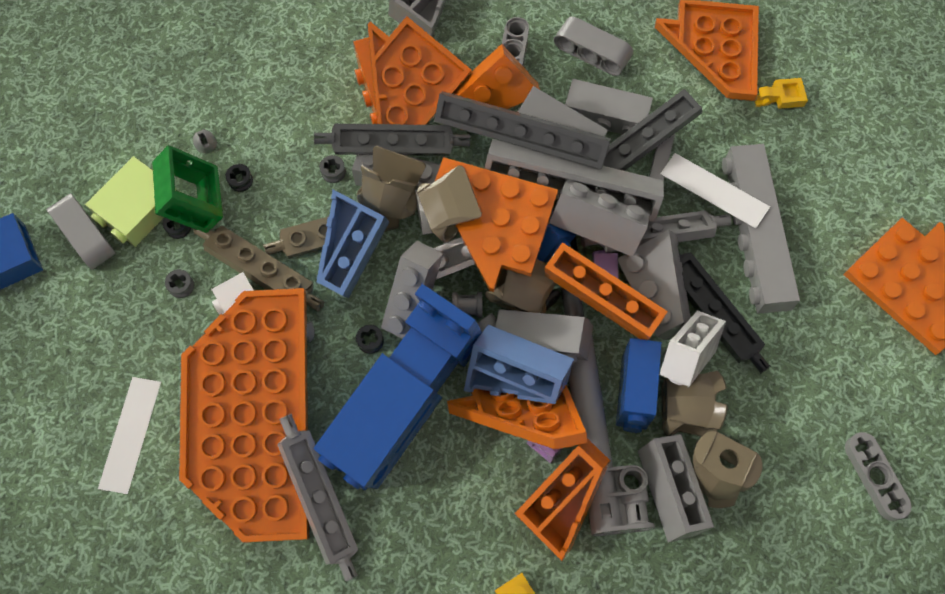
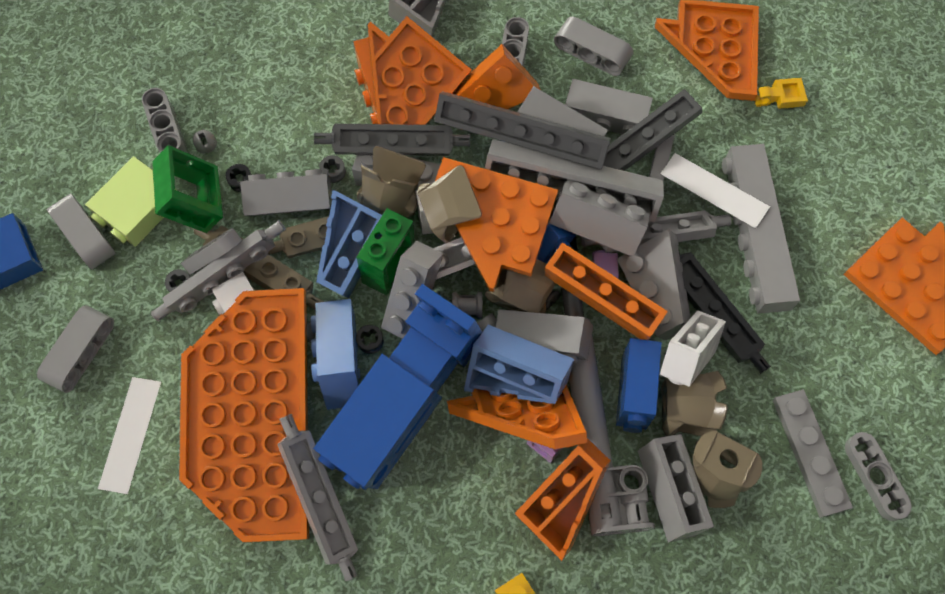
black bush [162,218,191,239] -> none
none -> light grey beam [37,305,114,393]
none -> light grey beam [142,88,188,153]
none -> light grey plate [151,220,286,322]
none -> light grey beam [180,228,242,274]
none -> light grey brick [240,169,332,216]
none -> medium blue wedge [311,299,361,410]
none -> green window [356,208,415,296]
none -> light grey plate [772,389,853,518]

